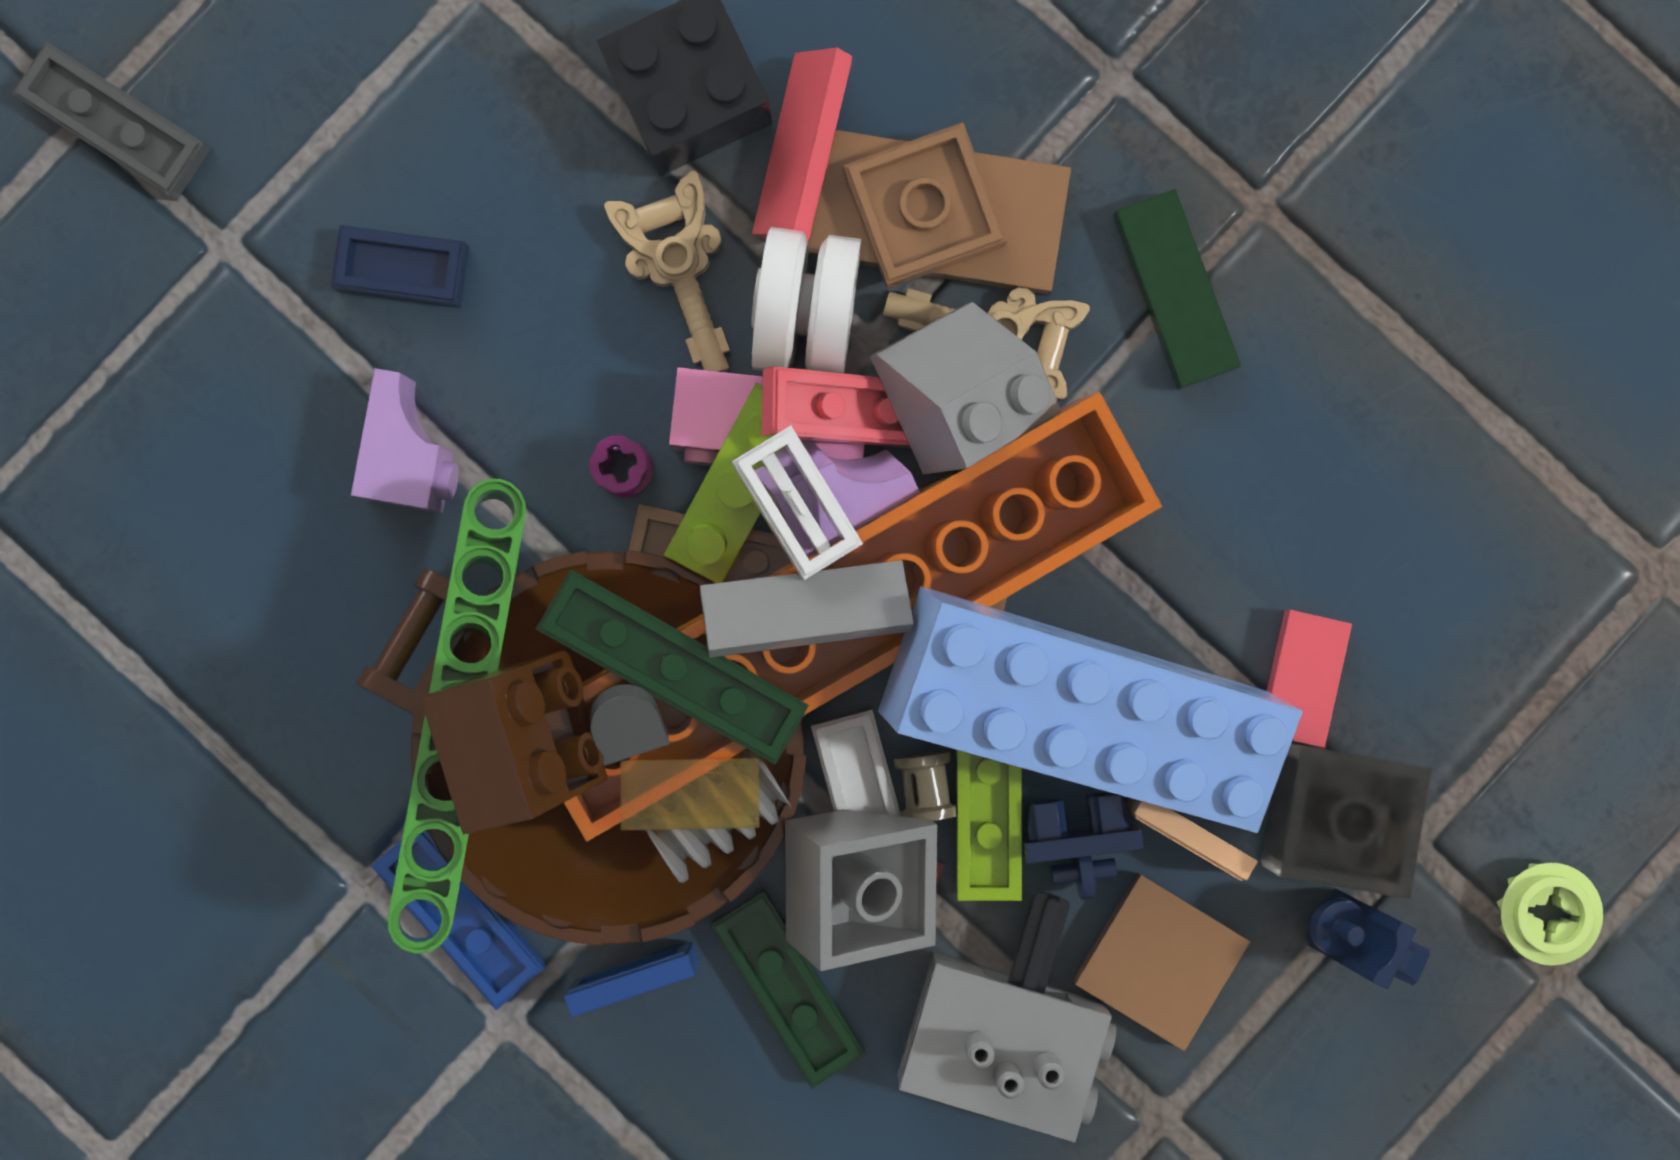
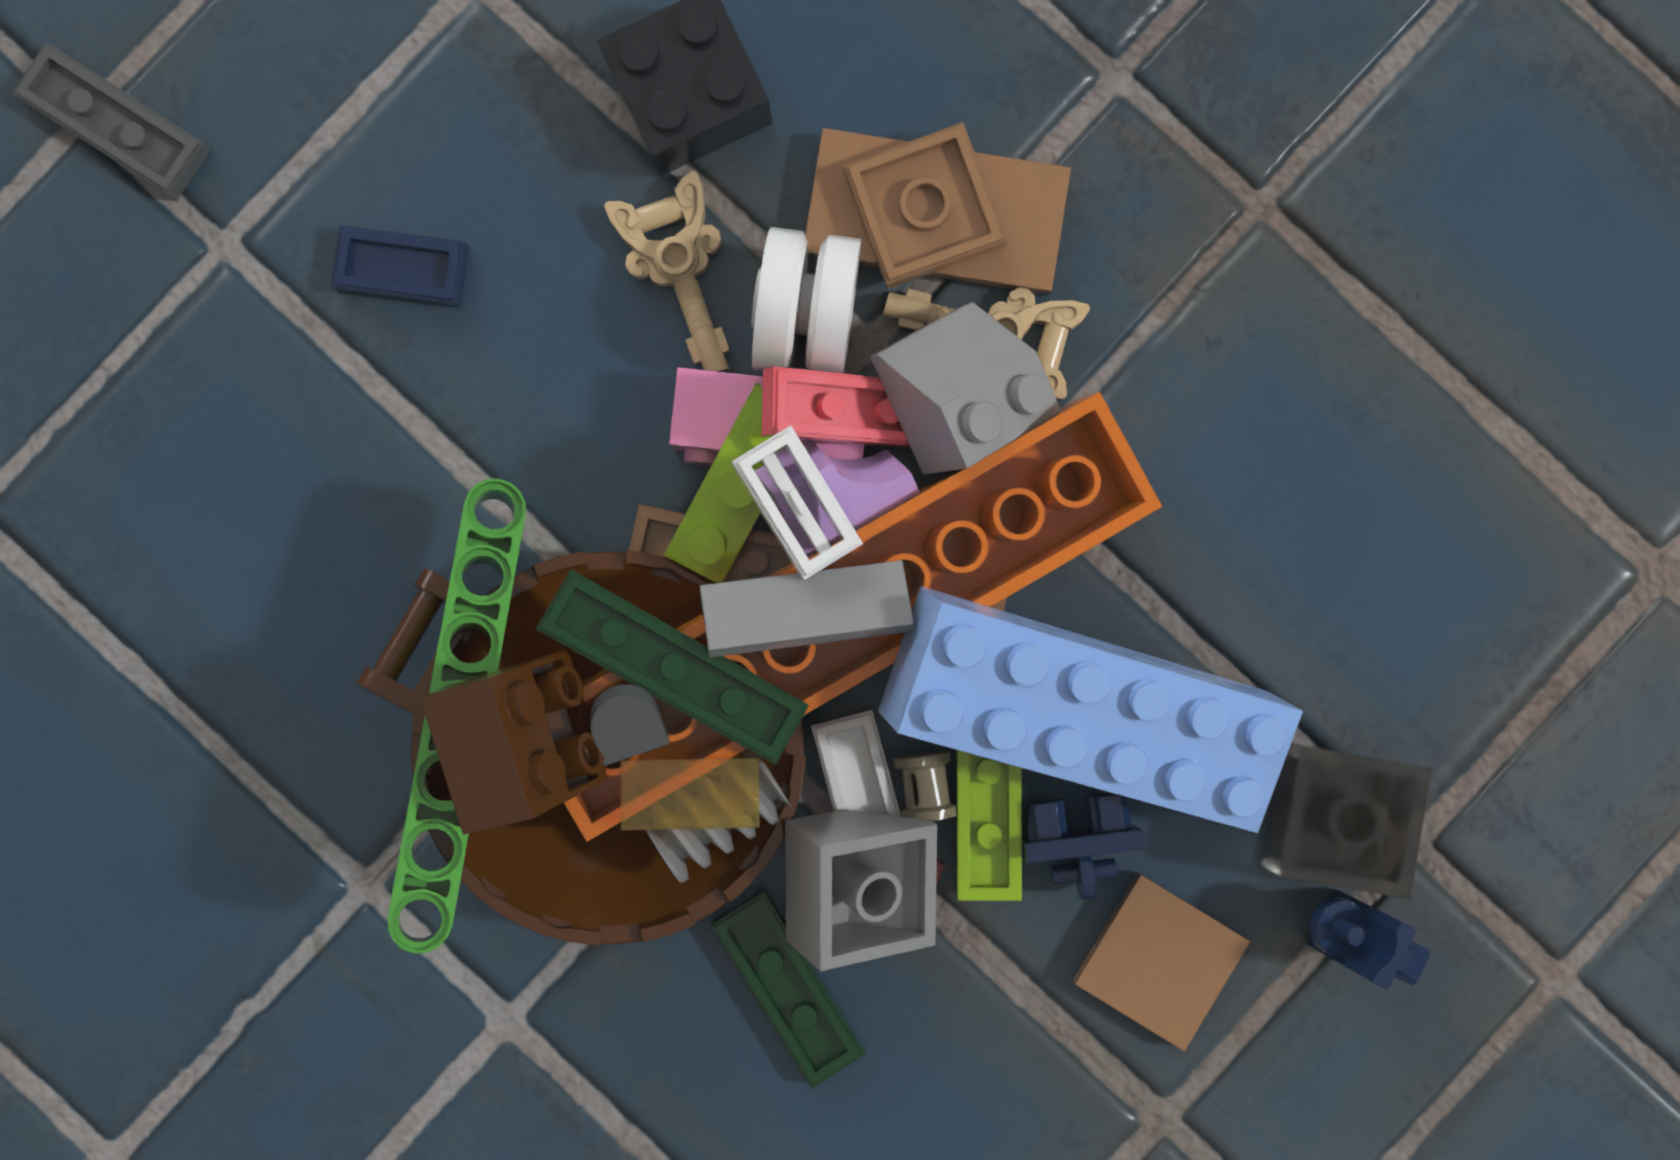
lavender arch [351,368,459,513] -> none
blue tile [371,830,548,1011] -> none
blue tile [564,941,700,1018] -> none
magenta bush [589,435,654,498] -> none
coral tile [752,47,853,241] -> none
light grey piece [897,892,1116,1142] -> none
dark green tile [1113,189,1241,390] -> none
light nougat tile [1126,798,1258,881] -> none
coral tile [1267,609,1352,748] -> none
yellowish green gear [1496,862,1603,965] -> none

